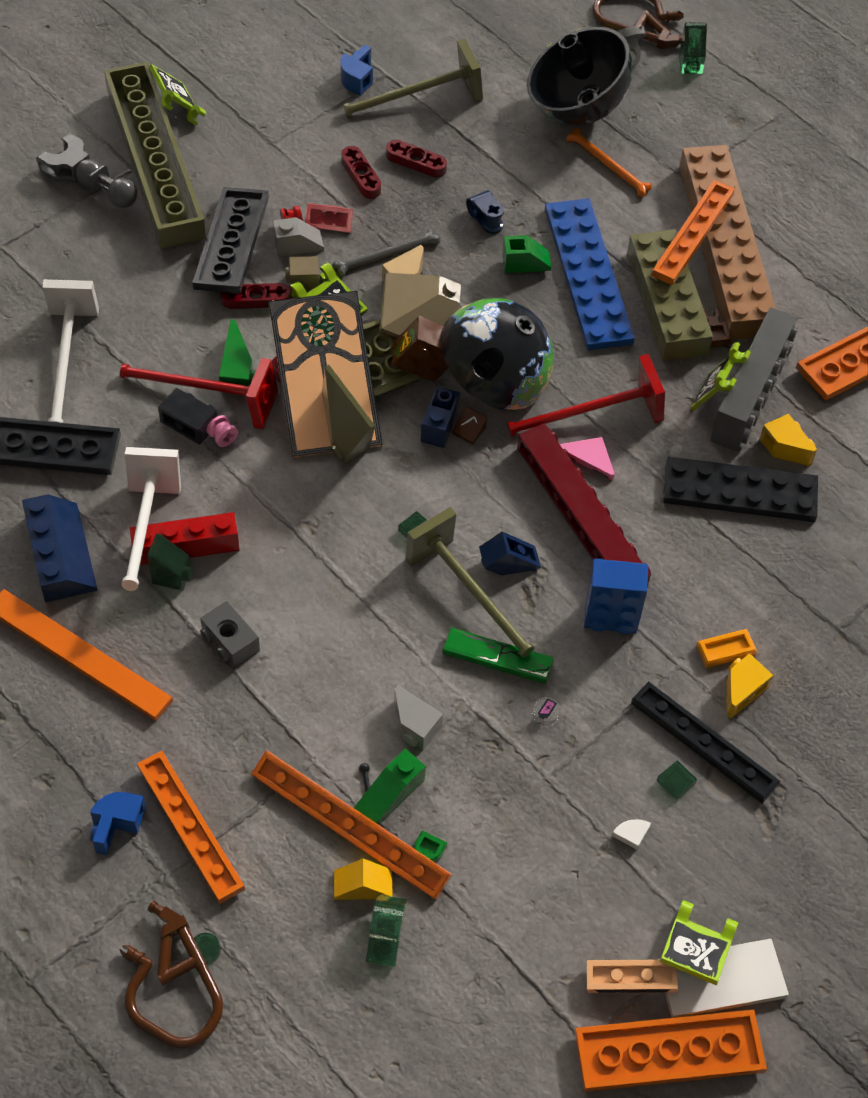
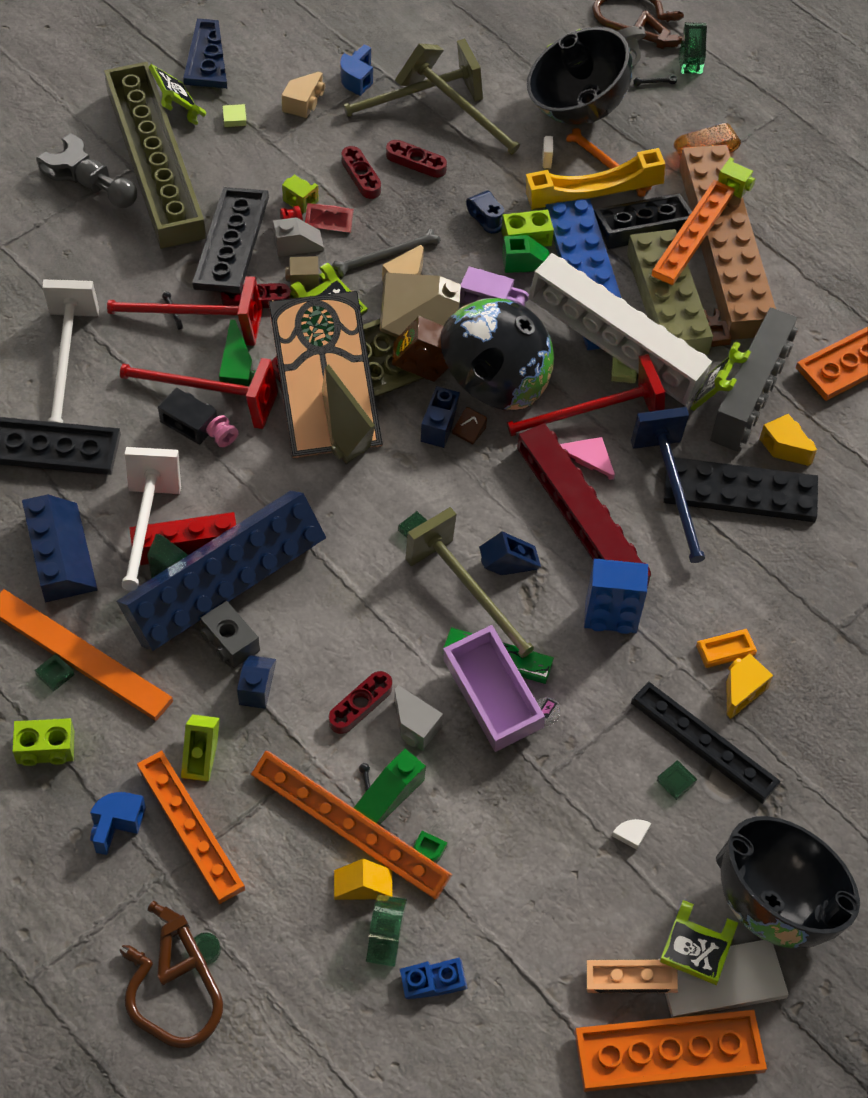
none -> lime brick [12,718,75,766]
none -> clear green tile [34,654,75,692]
none -> red tile [107,276,263,346]
none -> dark blue brick [116,491,326,651]
none -> black hinge [162,291,183,330]
none -> lime slope [181,714,220,782]
none -> dark blue wing [183,18,227,89]
none -> yellowish green tile [223,104,247,127]
none -> dark blue slope [237,655,276,709]
none -> tan slope [282,72,325,118]
none -> lime brick [282,174,319,214]
none -> dark red beam [329,671,392,734]
none -> olive tile [395,43,520,155]
none -> blue slope [400,957,468,999]
none -> lavender piece [443,625,545,752]
none -> lavender brick [460,266,529,307]
none -> lime brick [501,210,554,247]
none -> yellow arch [526,148,665,210]
none -> white brick [528,253,712,406]
none -> white tile [542,136,553,169]
none -> black slope [594,193,692,249]
none -> yellowish green tile [611,357,637,383]
none -> dark blue tile [631,407,705,563]
none -> black hinge [633,75,677,86]
none -> clear orange beam [673,123,741,157]
none -> black piece [716,816,860,948]
none -> lime brick [718,157,756,198]

